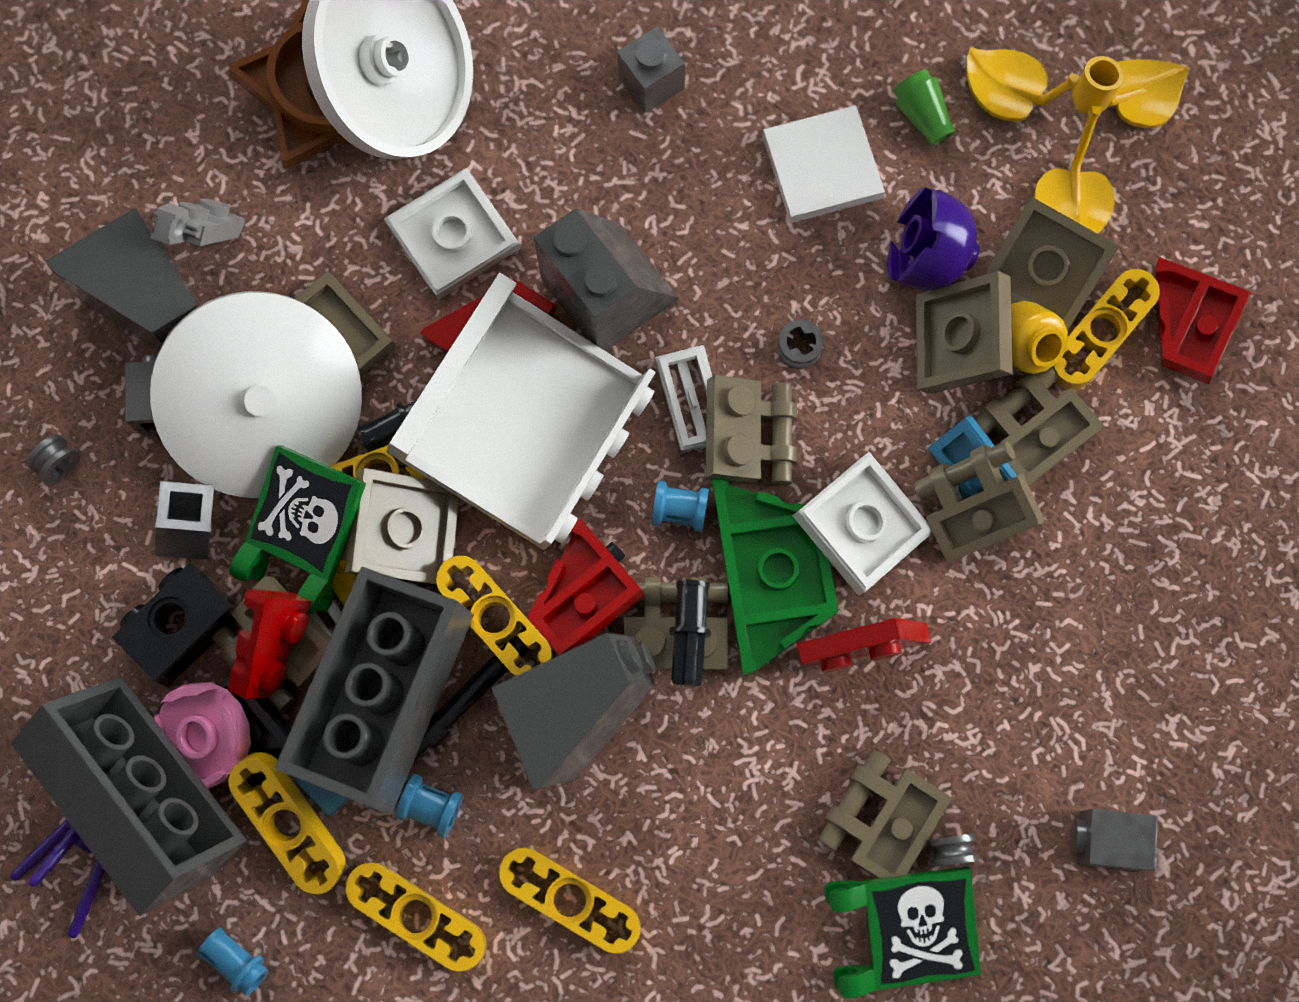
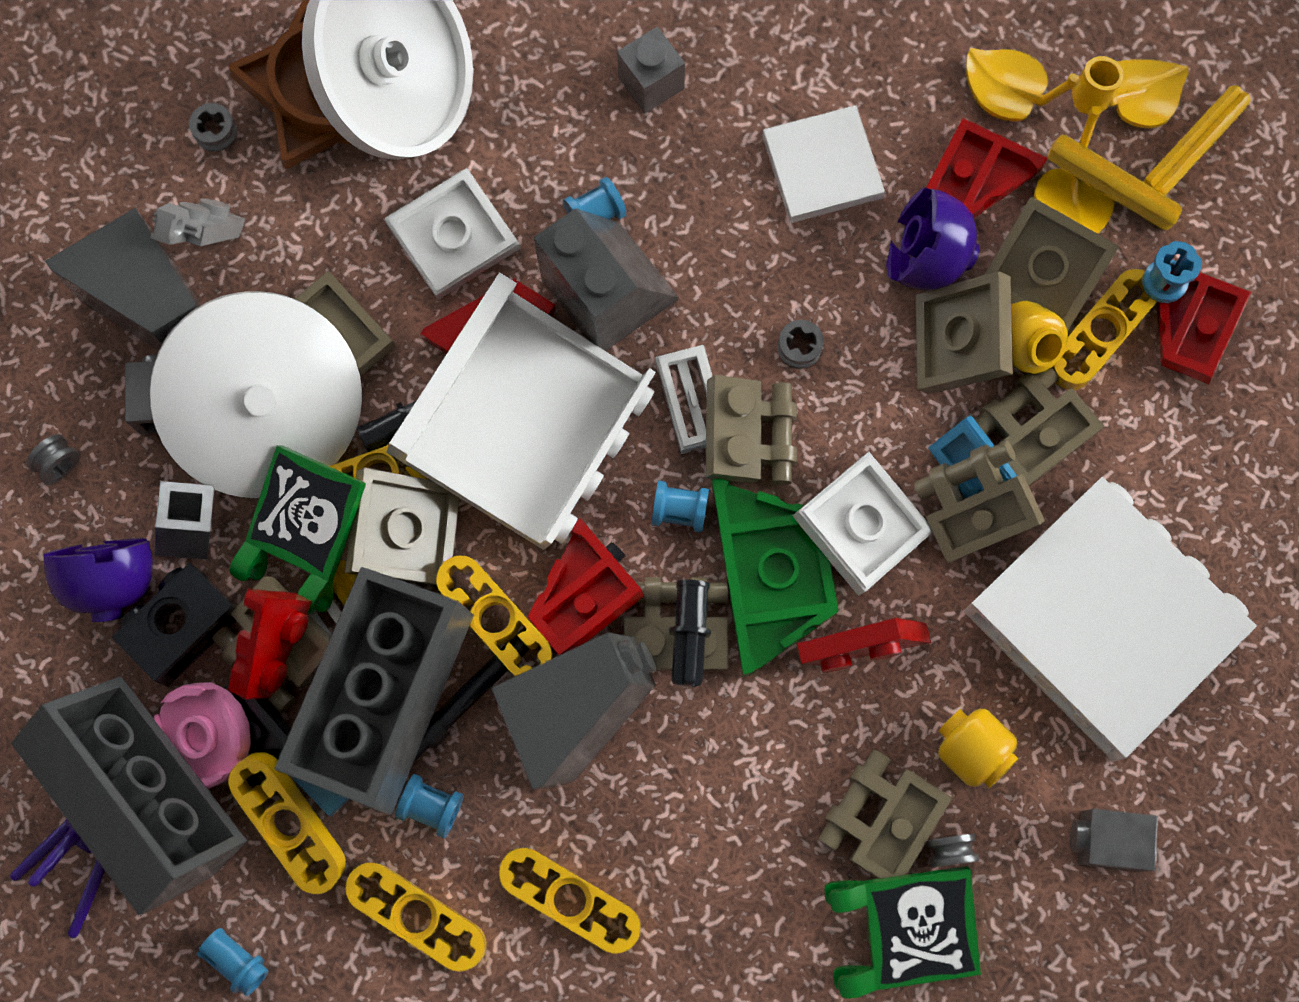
bright green cone [893,69,956,147] -> none
none -> dark purple cylinder [43,538,153,622]
none -> flat silver bush [189,103,237,152]
none -> dark azure bush [563,177,627,220]
none -> red wing [926,118,1048,218]
none -> yellow head [938,708,1019,789]
none -> white panel [963,477,1257,762]
none -> yellow axle [1047,135,1182,230]
none -> dark azure bush [1142,241,1202,303]
none -> yellow axle [1143,85,1251,196]

